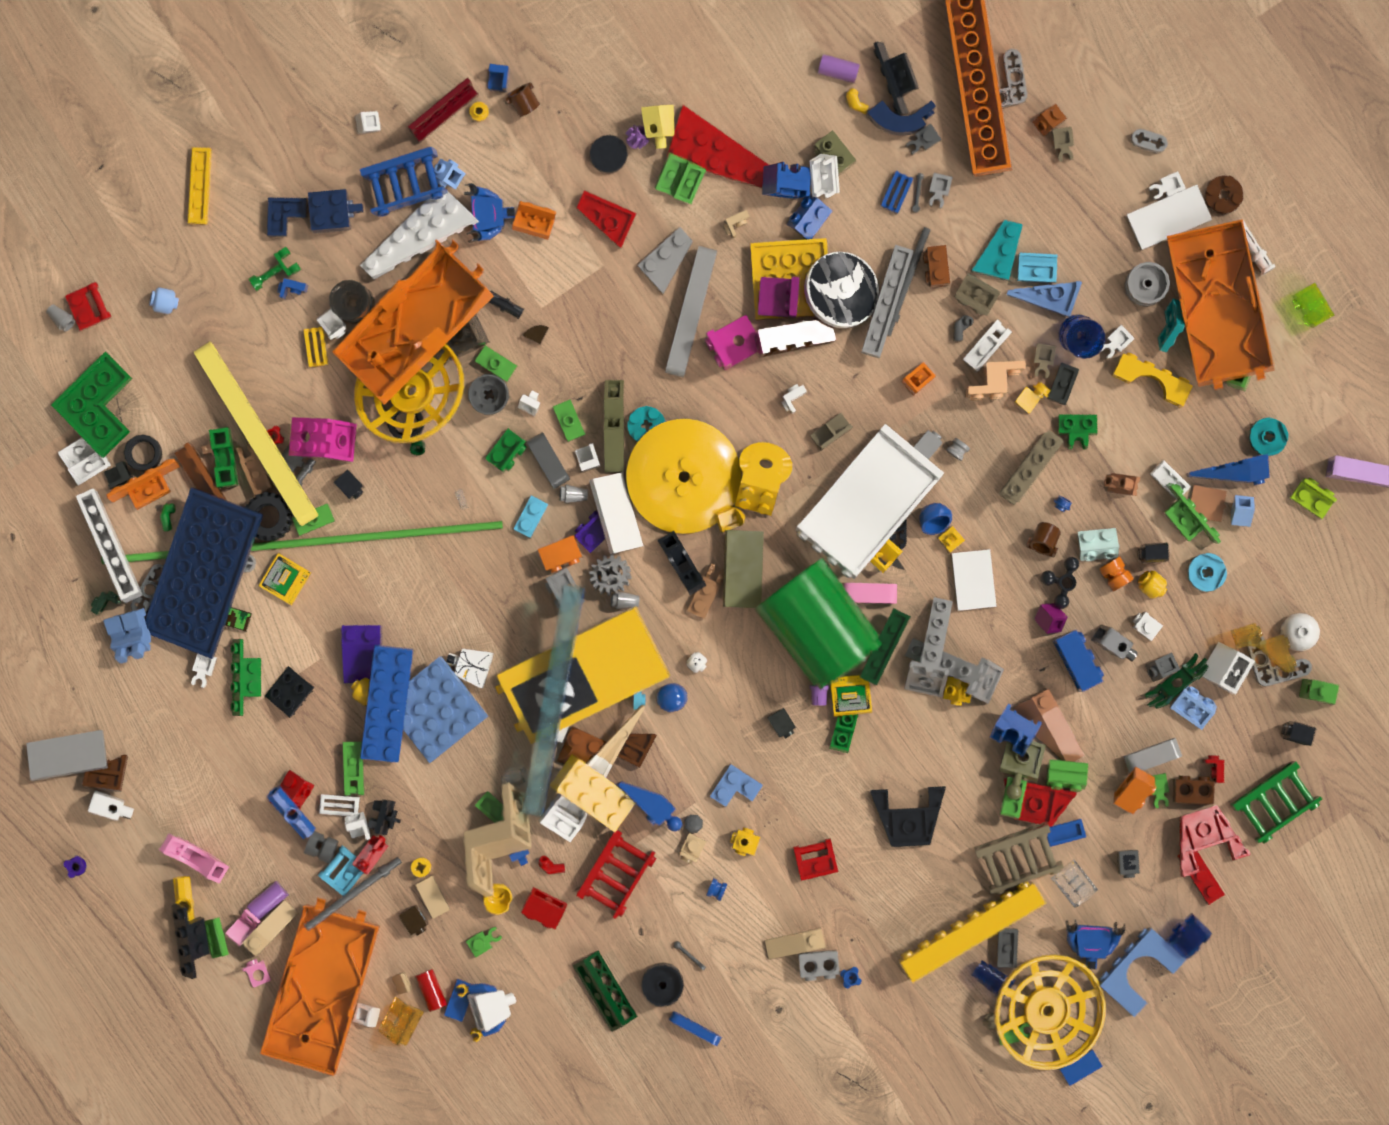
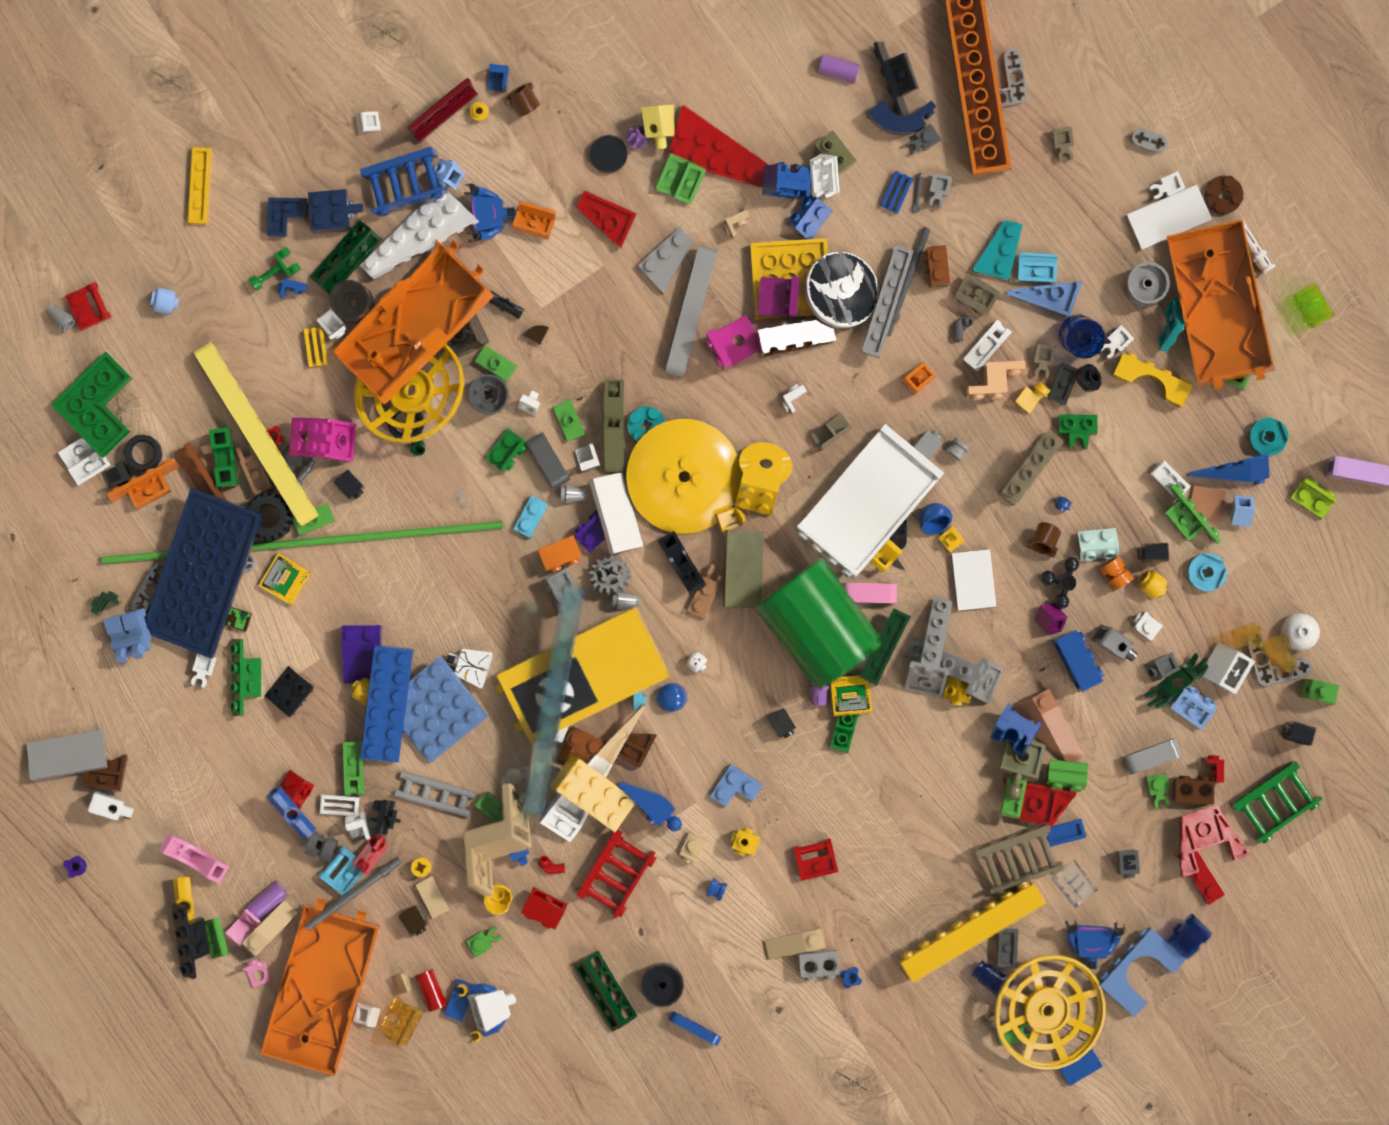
white brick [76,488,143,603] -> none
green arm [160,503,176,532] -> none
dark grey hinge [674,941,706,970] -> none
dark grey tile [685,814,703,833] -> none
yellow arm [846,88,869,114] -> none
black wing [870,786,946,847] -> none
dark orange bracket [1033,103,1067,136] -> none
nougat hips [1104,473,1140,496] -> none
orange brick [1114,766,1156,814] -> none
none -> dark green fence [310,220,382,296]
none -> light grey bar [394,771,476,818]
none -> black plate [1077,364,1101,392]

